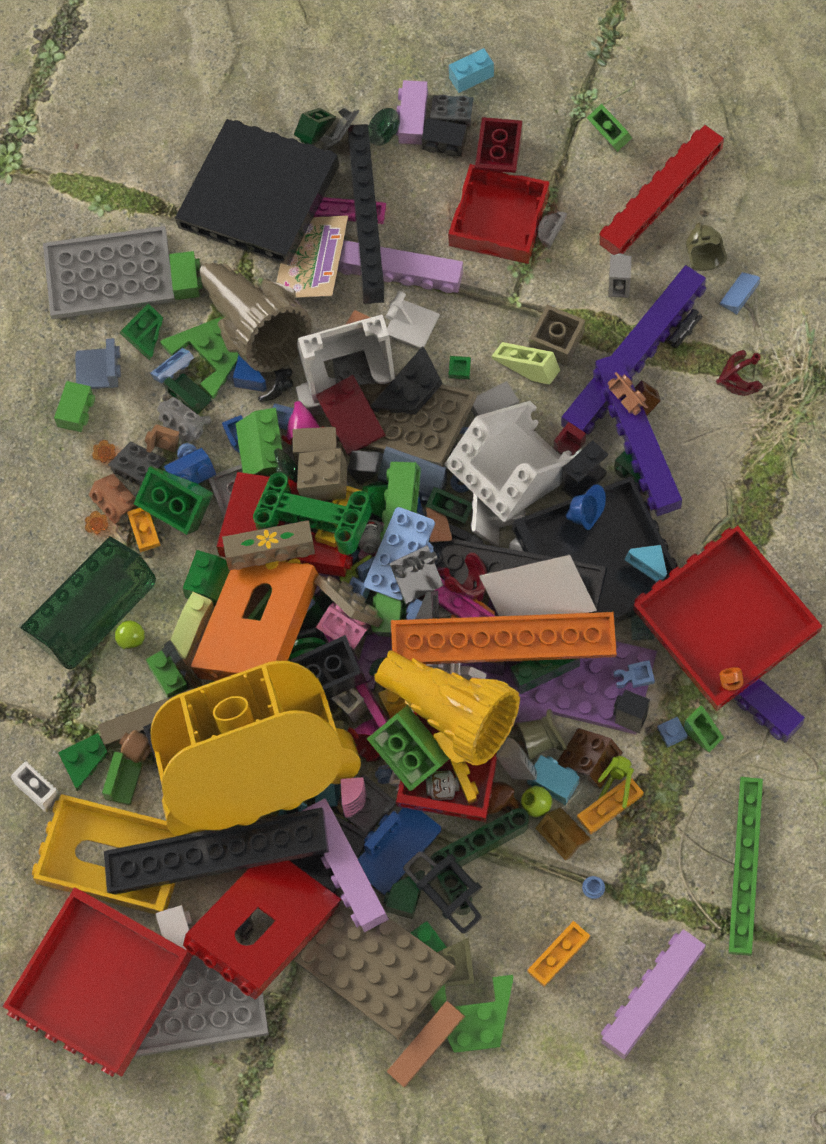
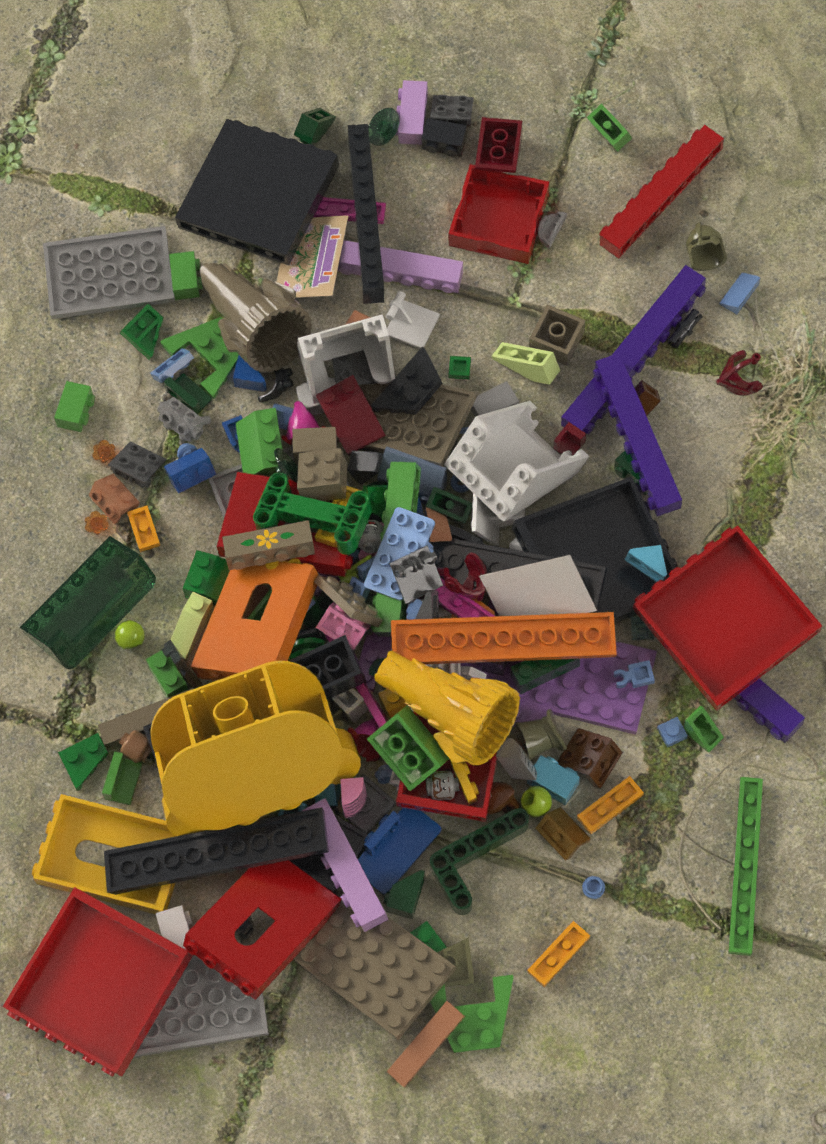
white brick [11,762,60,812] -> none
sand blue bracket [75,338,121,389] -> none
green slope [133,466,214,535] -> none
medium nougat bracket [145,424,179,453] -> none
dark grey piece [320,108,359,150] -> none
black bar [403,851,483,934] -> none
medium azure brick [449,48,494,93] -> none
black panel [562,440,608,499] -> none
blue piece [566,484,606,530] -> none
lime plant [598,756,634,809] -> none
lavender brick [601,929,706,1060] -> none
light grey brick [608,254,632,298] -> none
nougat hinge [608,372,648,415] -> none
black brick [613,689,650,734] -> none
orange tile [719,667,743,690] -> none

